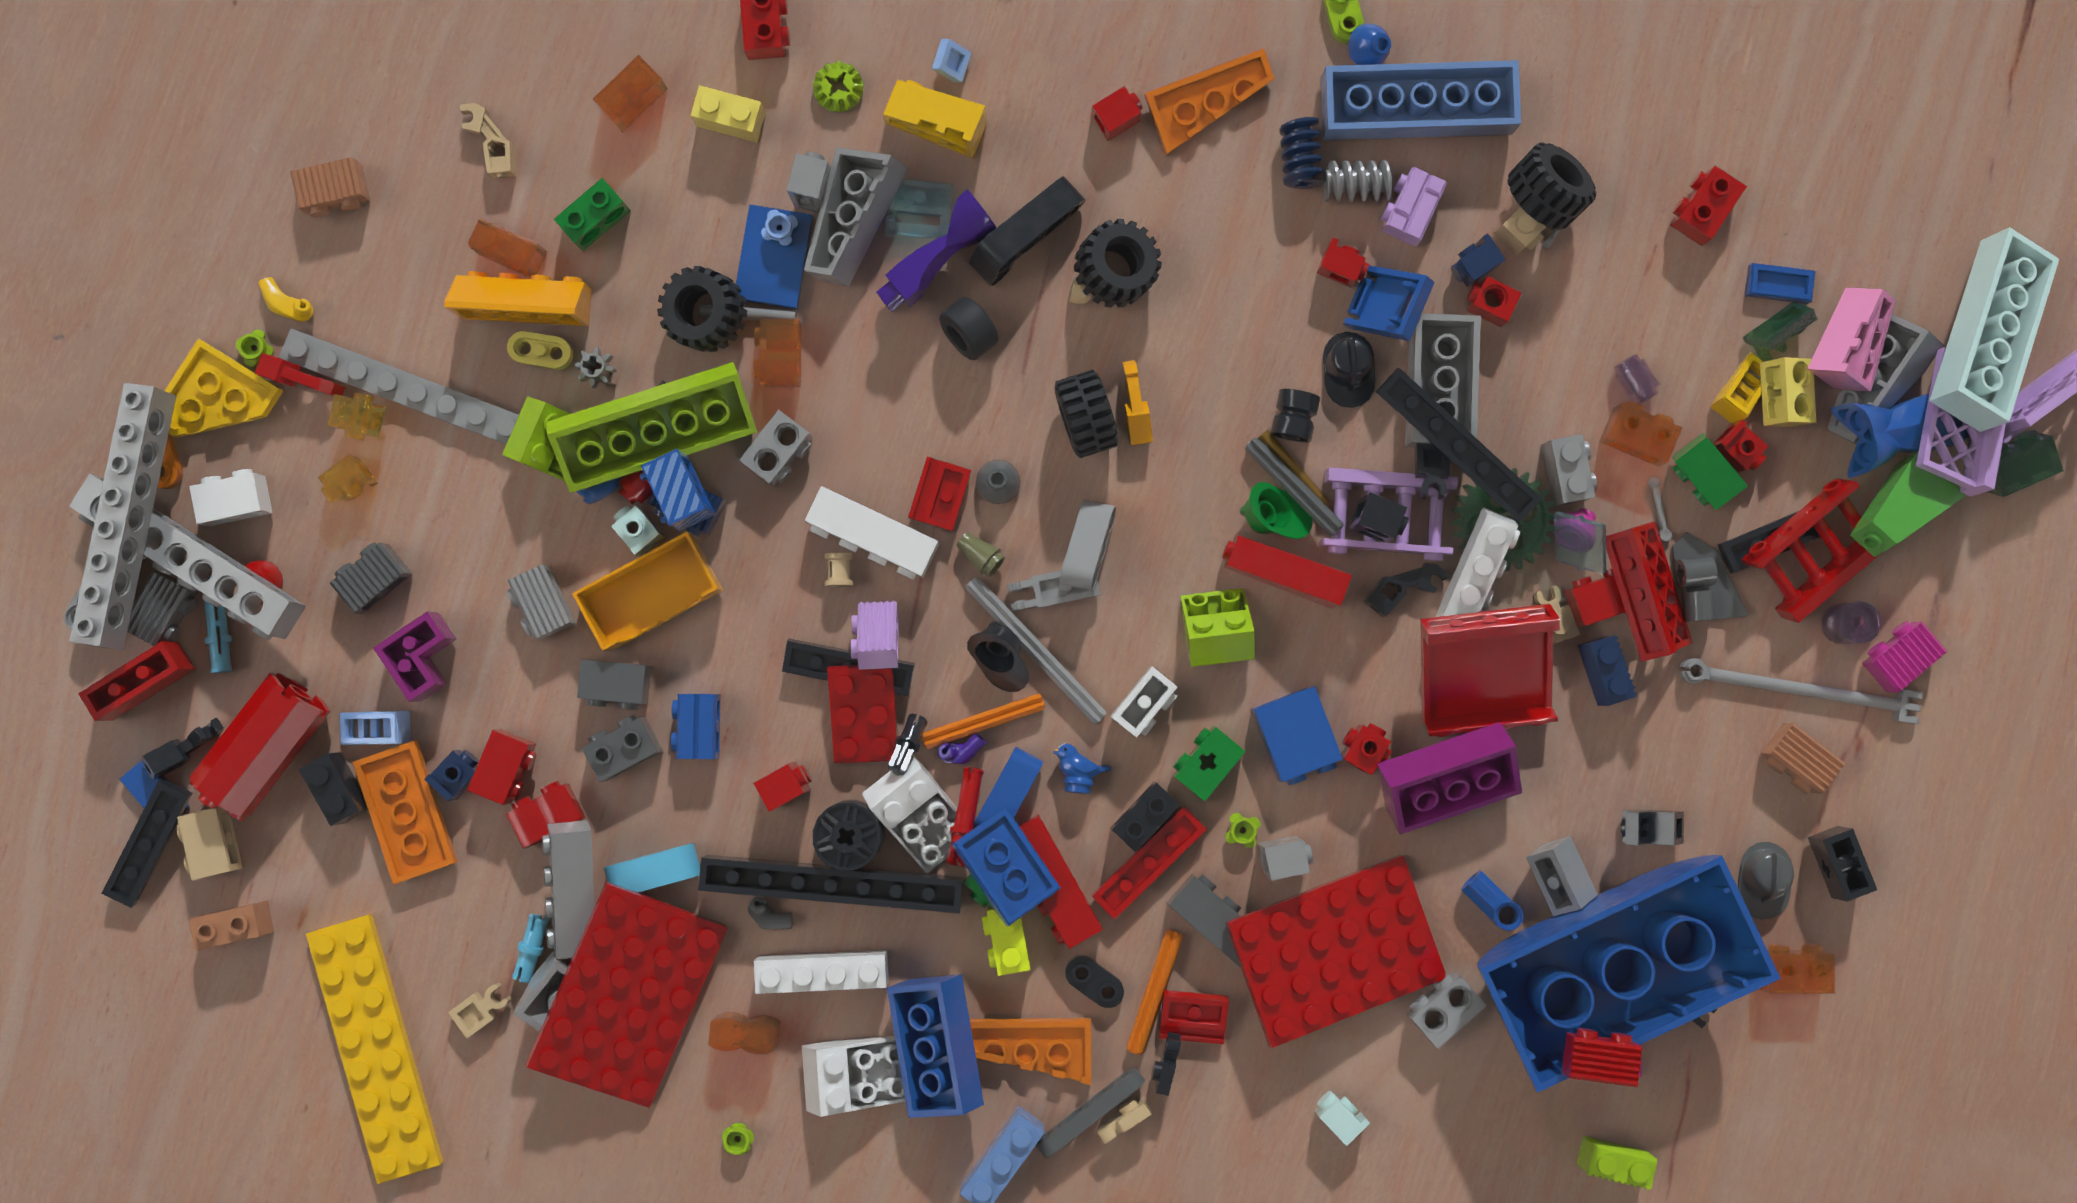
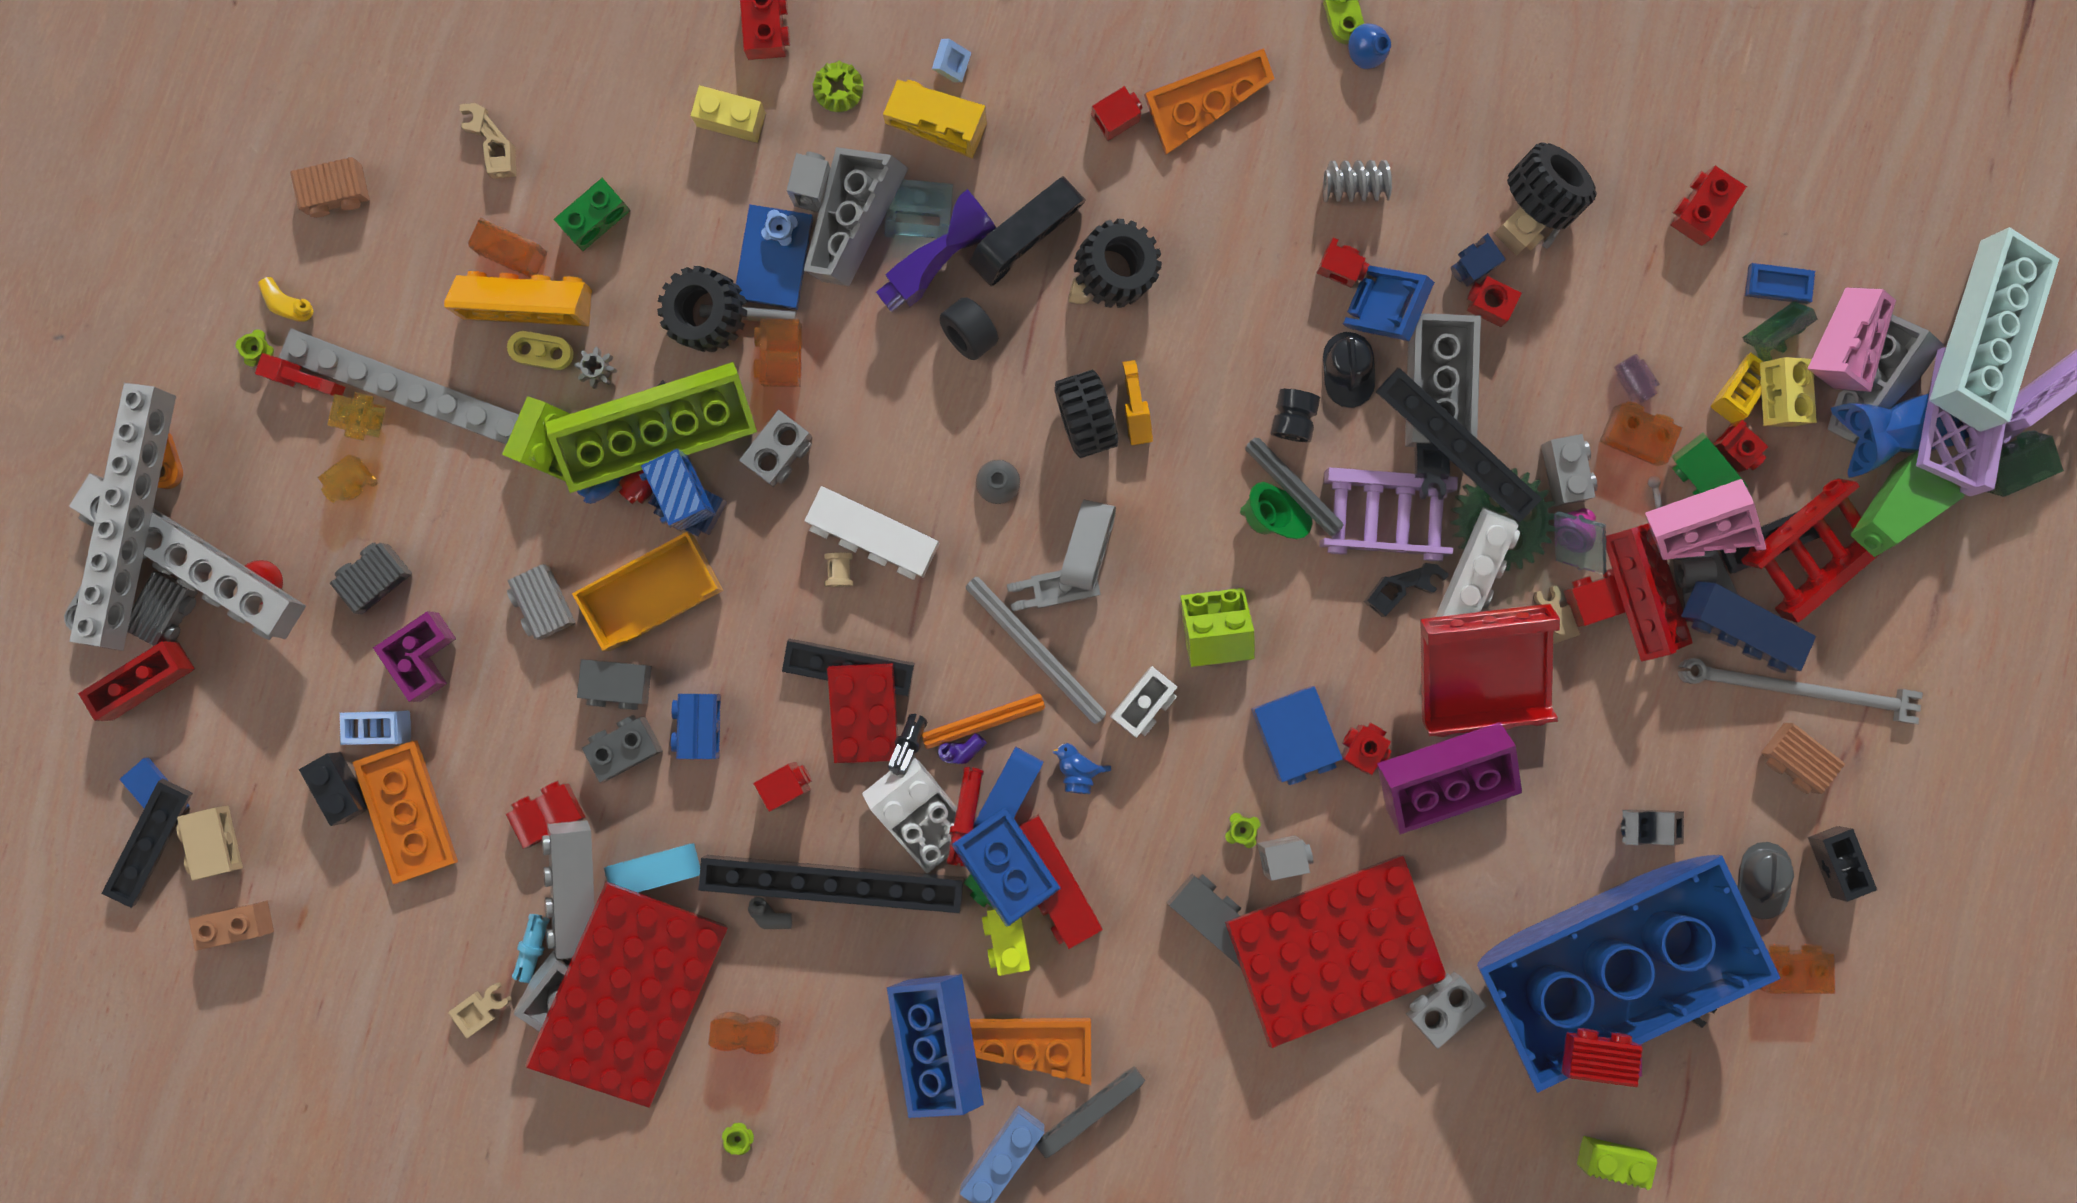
black piece [141,717,224,781] -> none
yellow plate [164,338,284,438] -> none
white brick [189,469,273,527] -> none
red brick [189,673,331,821] -> none
medium azure pin [203,575,233,673] -> none
yellow plate [306,913,444,1184] -> none
dark blue brick [424,750,479,801] -> none
red brick [467,729,537,805] -> none
clear orange brick [593,55,668,133] -> none
light aqua brick [611,505,665,557] -> none
white brick [754,950,889,994] -> none
white slope [802,1036,906,1117] -> none
black wheel [813,799,885,871] -> none
lavender brick [851,600,899,670] -> none
red plate [908,456,972,532] -> none
olive cone [956,532,1005,577] -> none
black piece [967,621,1029,692] -> none
black plate [1065,955,1124,1008] -> none
red plate [1091,805,1207,920] -> none
tan plate [1097,1097,1152,1144] -> none
black brick [1110,781,1180,852] -> none
orange axle [1126,929,1183,1055] -> none
black plate [1151,1032,1181,1096] -> none
red plate [1159,990,1229,1044] -> none
green brick [1172,726,1246,801] -> none
red slope [1222,535,1352,608] -> none
pearl gold bar [1258,429,1330,505] -> none
dark blue piece [1279,117,1324,189] -> none
light aqua brick [1315,1091,1370,1146] -> none
medium blue brick [1320,60,1521,140] -> none
black brick [1348,492,1409,543] -> none
lavender brick [1380,167,1447,246] -> none
blue piece [1460,870,1524,931] -> none
light grey brick [1526,836,1598,916] -> none
dark blue brick [1577,635,1637,706] -> none
clear purple wheel [1821,601,1881,644] -> none
dark pink brick [1862,621,1947,692] -> none
none -> bright pink wedge [1645,479,1767,560]
none -> dark blue brick [1681,581,1816,673]

